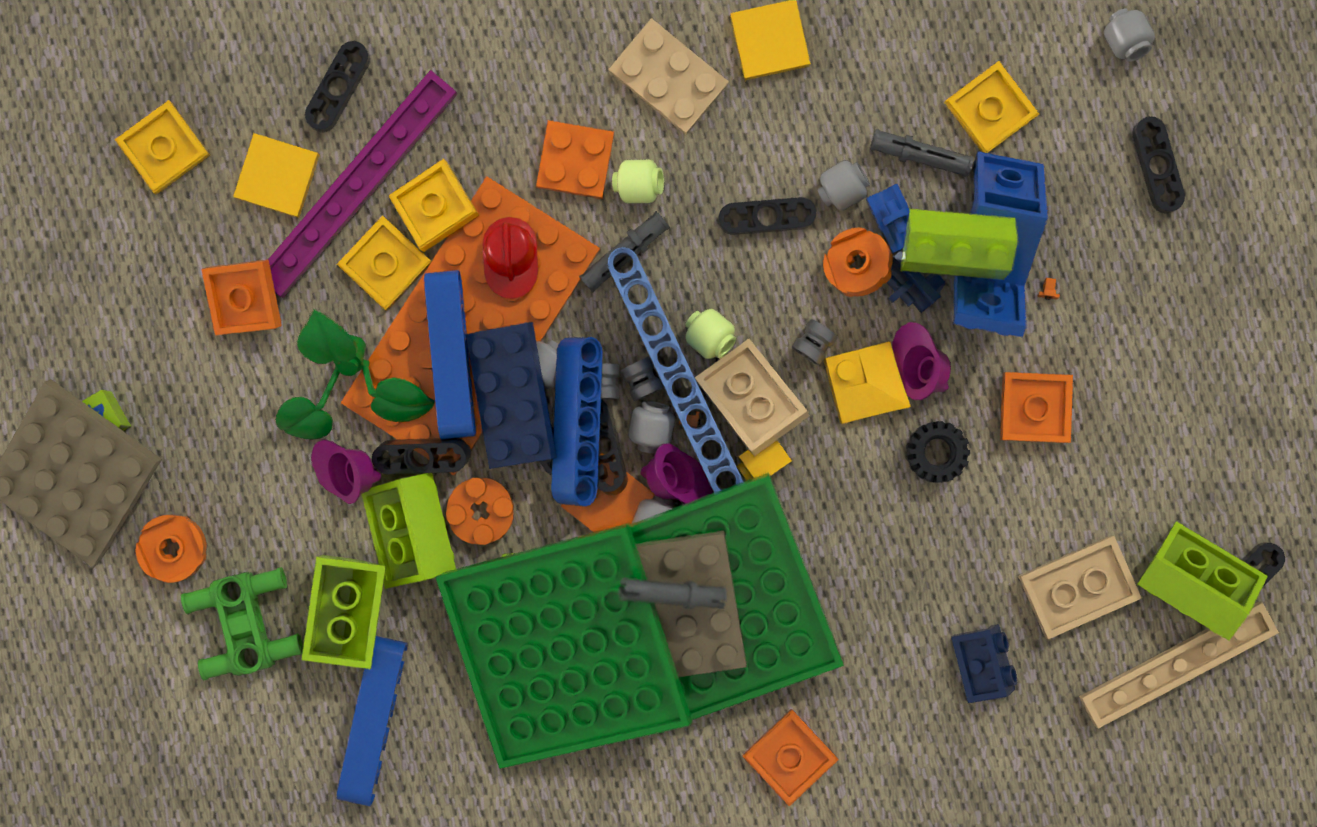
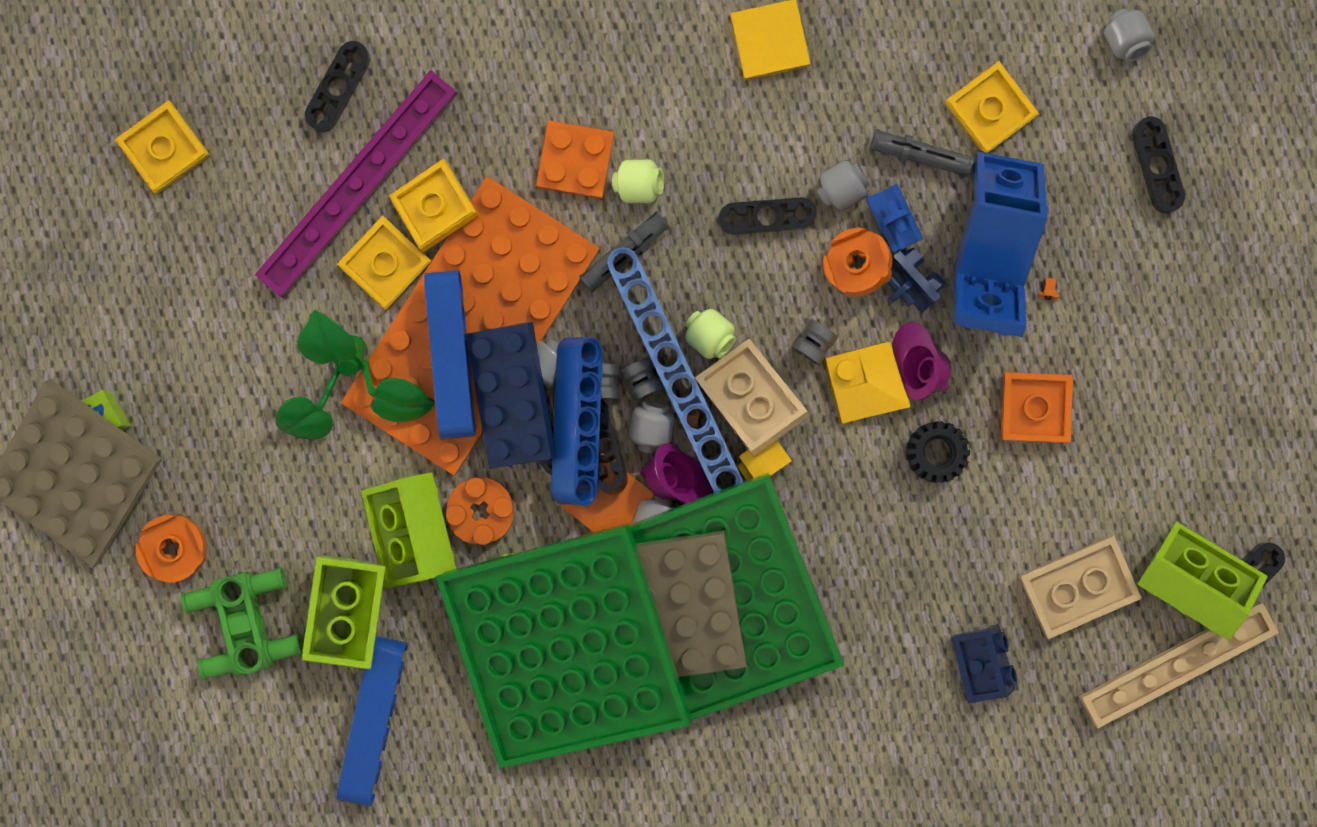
orange plate [201,259,282,335] -> none
yellow tile [233,133,320,218] -> none
magenta piece [311,439,381,504] -> none
black beam [372,438,471,474] -> none
red piece [483,217,538,299] -> none
tan plate [608,18,729,135] -> none
dark grey pin [619,578,727,610] -> none
orange tile [742,709,839,806] -> none
lime slope [901,209,1018,280] -> none

